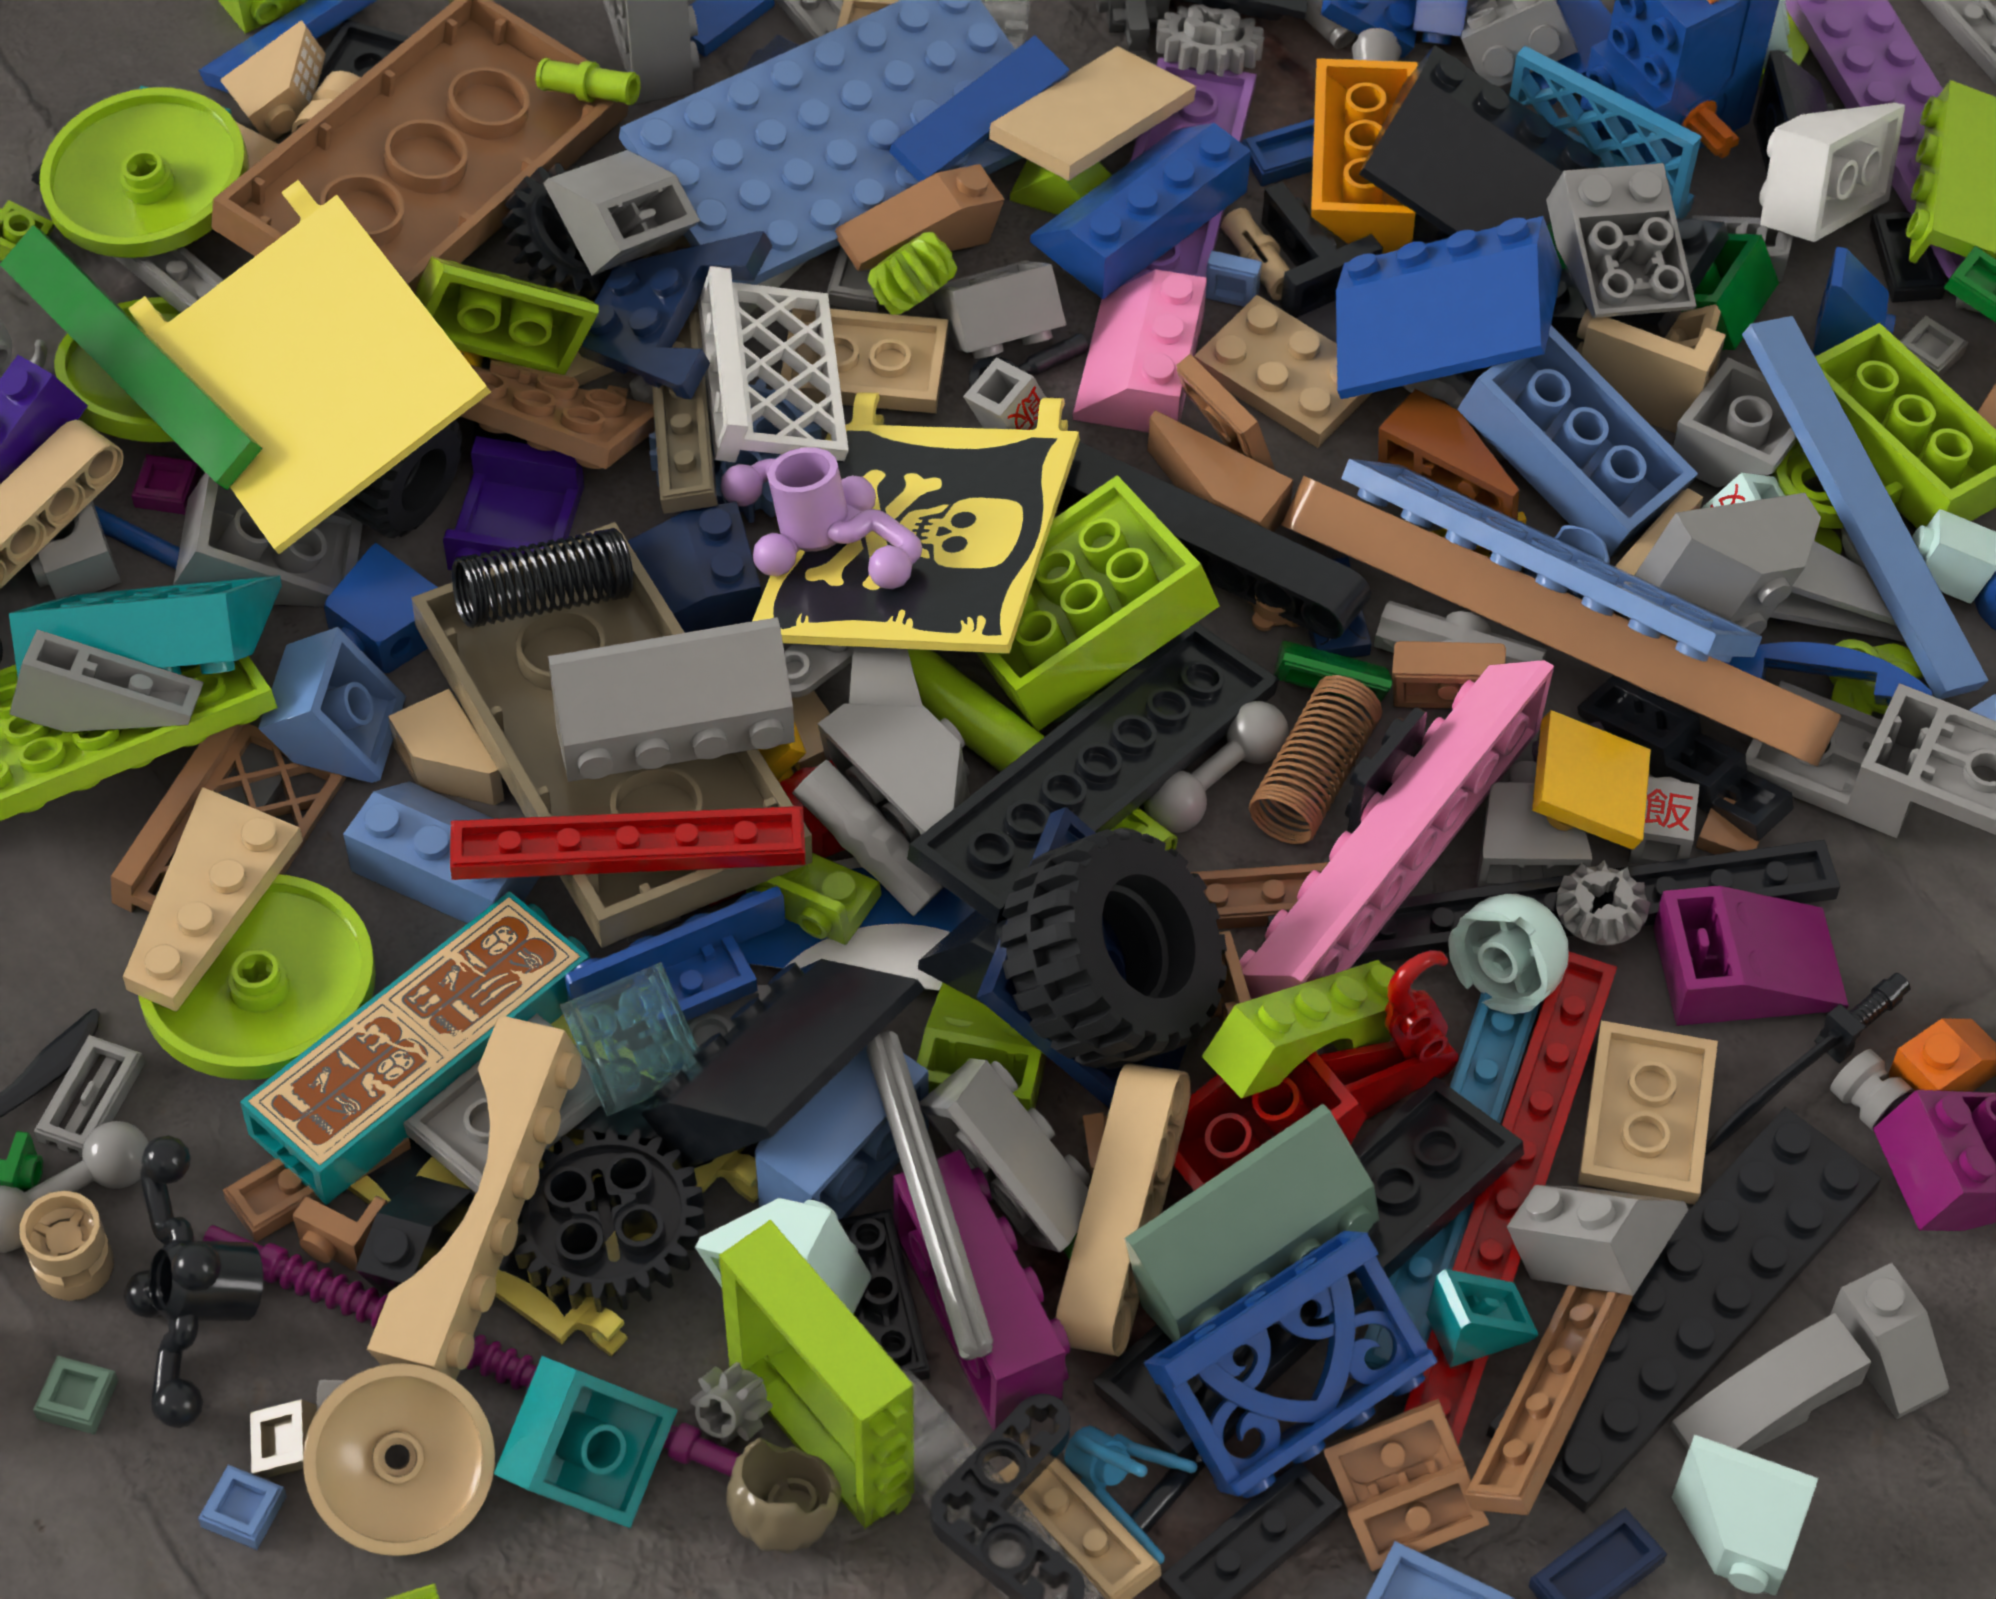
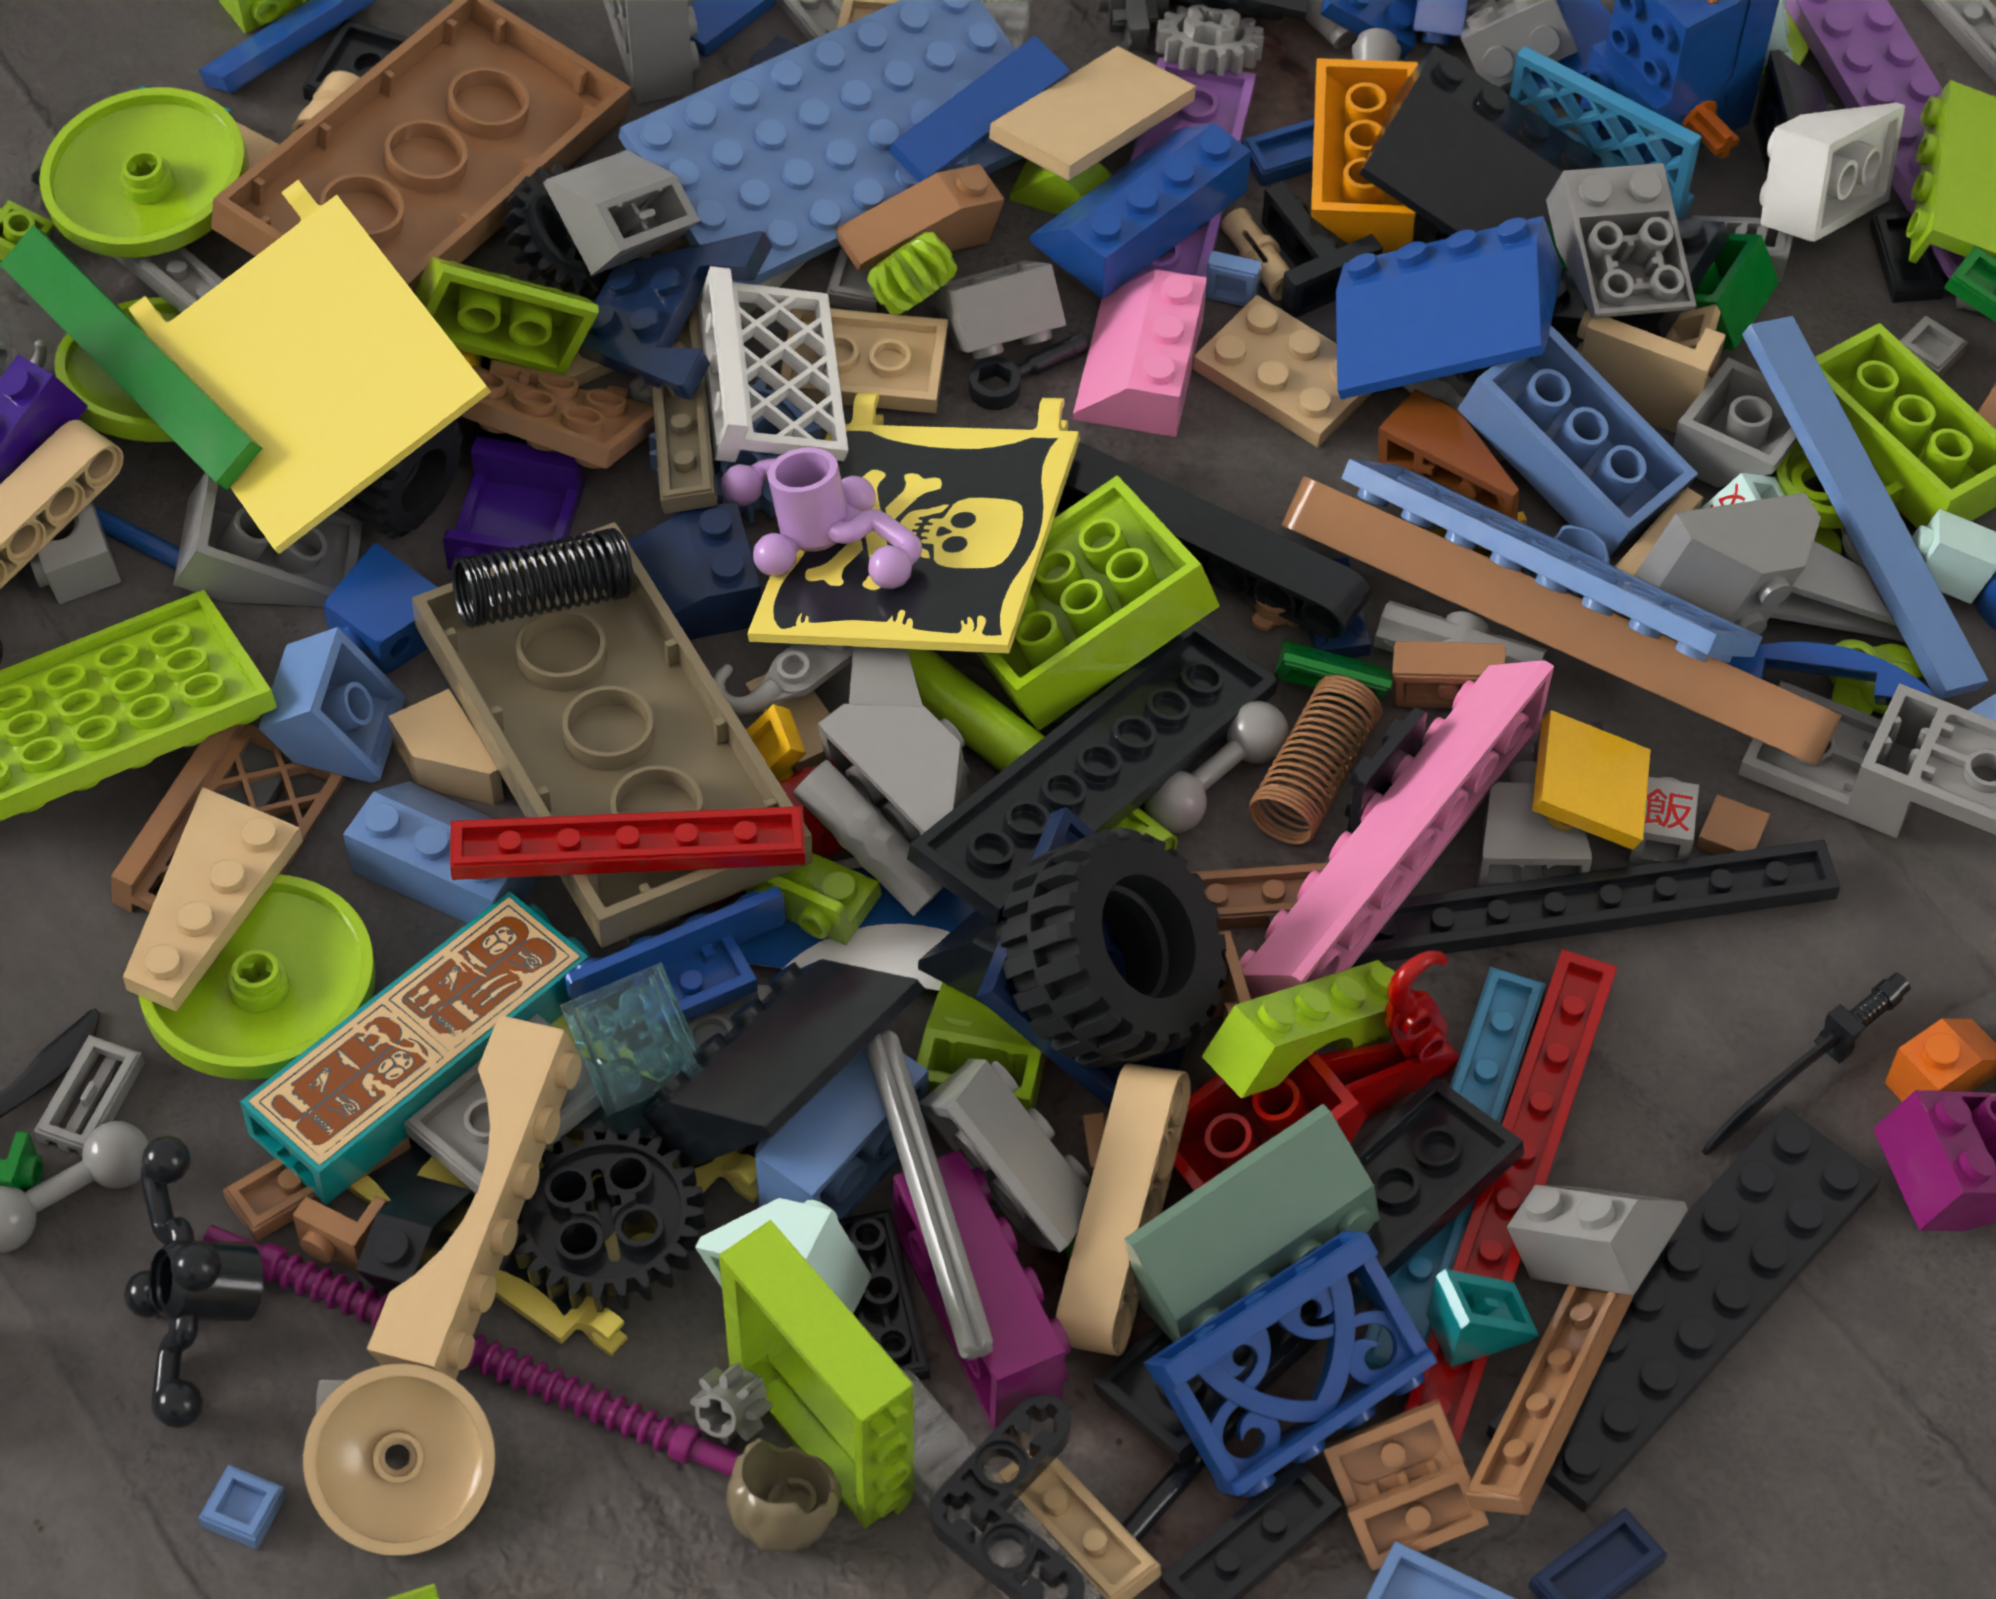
teal slope [9,575,282,677] -> none
light grey slope [9,629,204,732] -> none
tan wheel [19,1190,114,1301] -> none
sand green tile [33,1356,118,1435] -> none
magenta tile [131,454,201,515] -> none
tan slope [220,20,326,141] -> none
plate [250,1399,316,1478] -> none
teal slope [494,1356,678,1528] -> none
lime pin [536,58,641,105] -> none
light grey slope [548,617,795,782] -> none
light grey brick [963,357,1046,430] -> none
dark azure plant [1064,1425,1197,1564] -> none
medium nougat slope [1147,410,1293,532] -> none
medium nougat tile [1176,354,1276,471] -> none
light aqua cylinder [1448,894,1569,1015] -> none
light grey gear [1556,860,1650,945] -> none
black slope [1577,675,1794,841] -> none
tan plate [1577,1021,1718,1205] -> none
magenta slope [1653,886,1849,1026] -> none
light grey slope [1670,1313,1871,1453] -> none
light aqua slope [1672,1434,1818,1596] -> none
blue slope [1812,247,1896,355] -> none
light grey slope [1829,1263,1950,1420] -> none
light grey wheel [1830,1049,1915,1132] -> none

